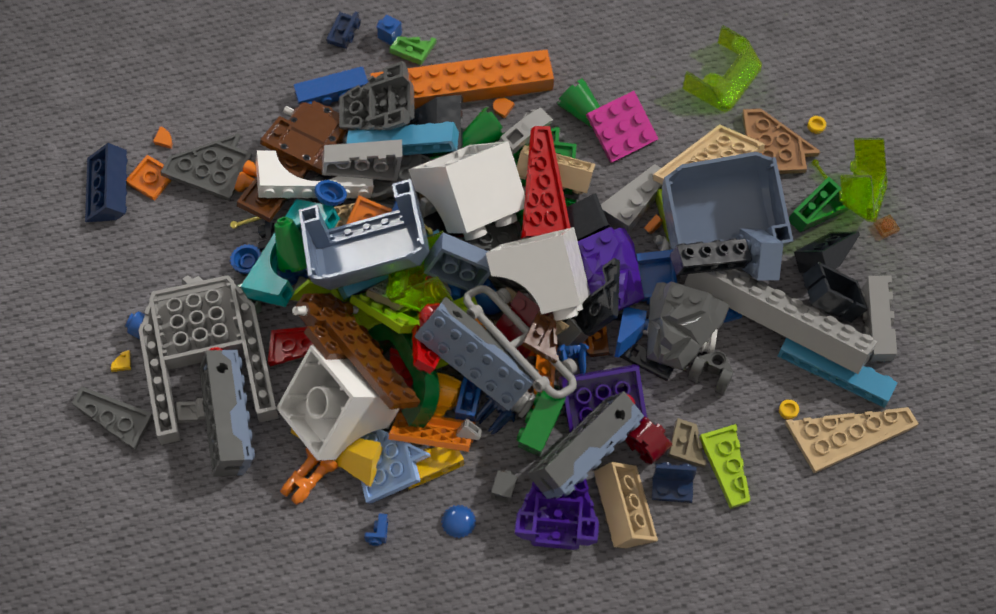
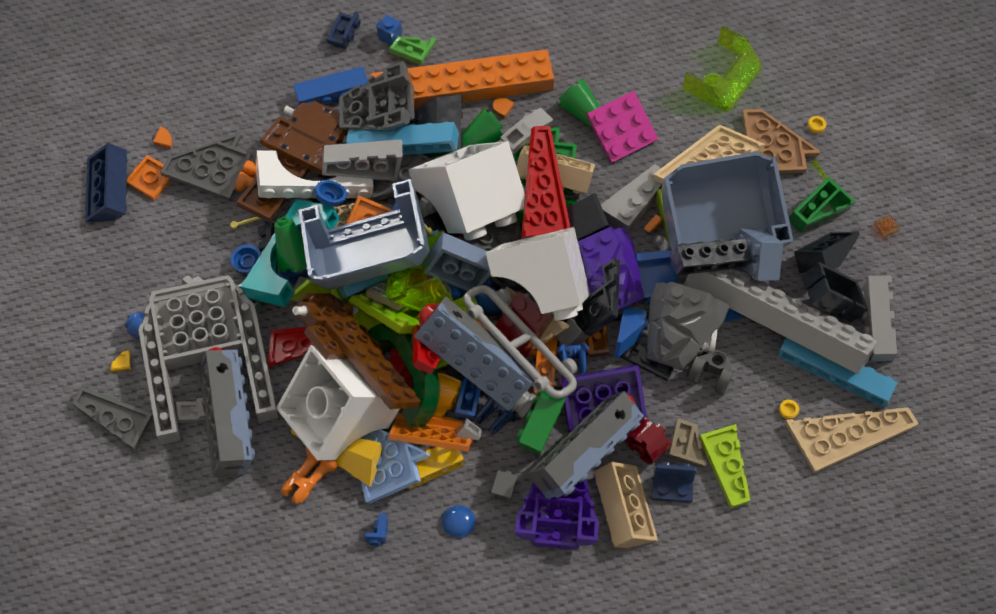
reddish brown wing [522,311,559,364] -> none
clear neon green windscreen [839,138,887,222] -> none

